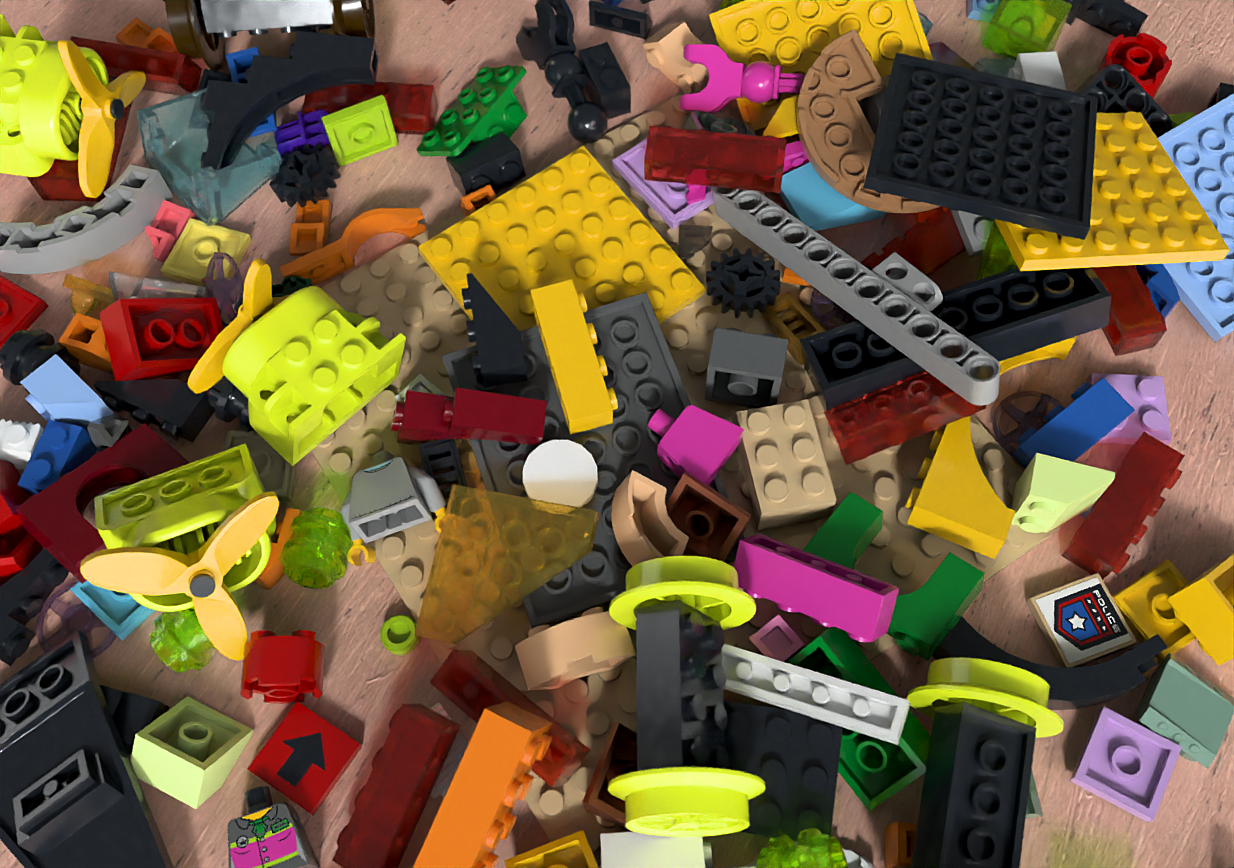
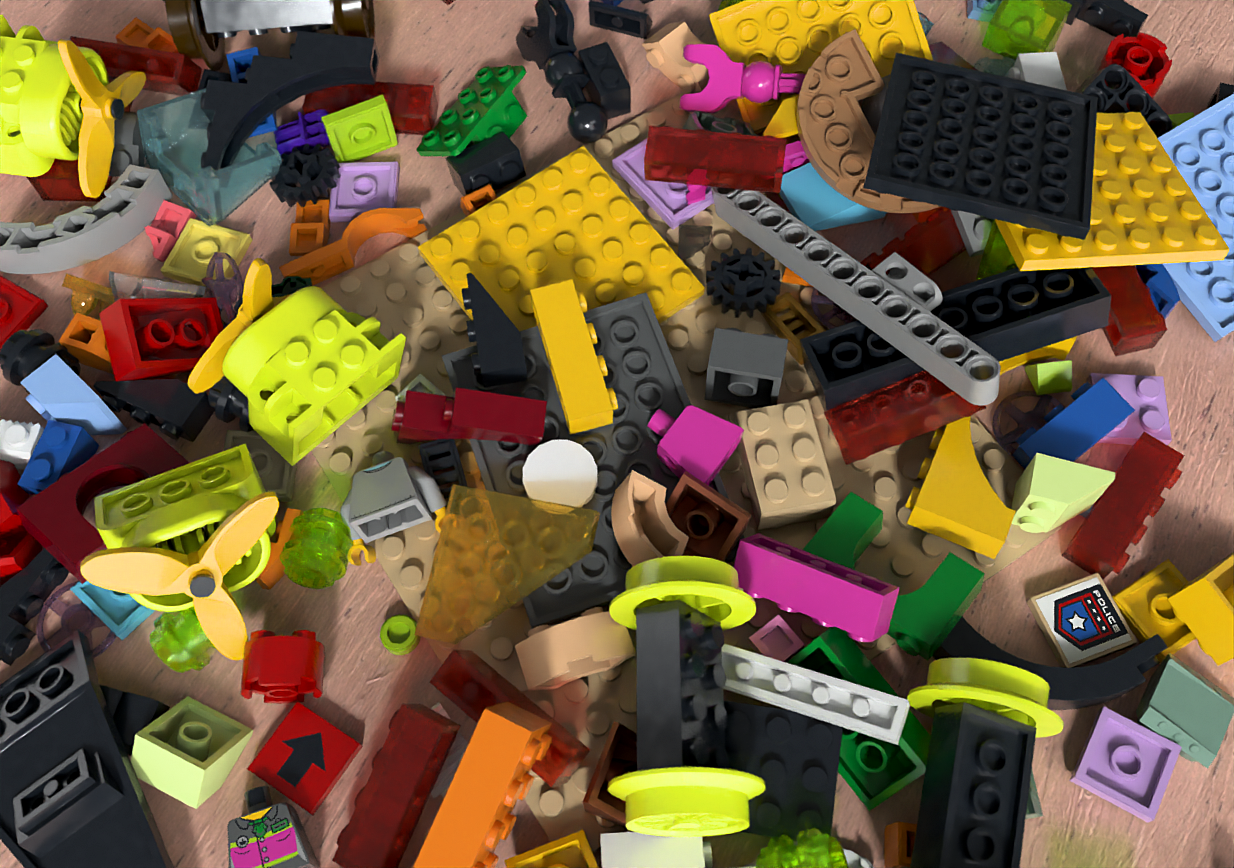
dark grey slope [88,414,133,452] -> none
none -> dark grey brick [109,111,155,177]
none -> lavender tile [329,161,400,222]
none -> lime slope [1025,360,1072,395]

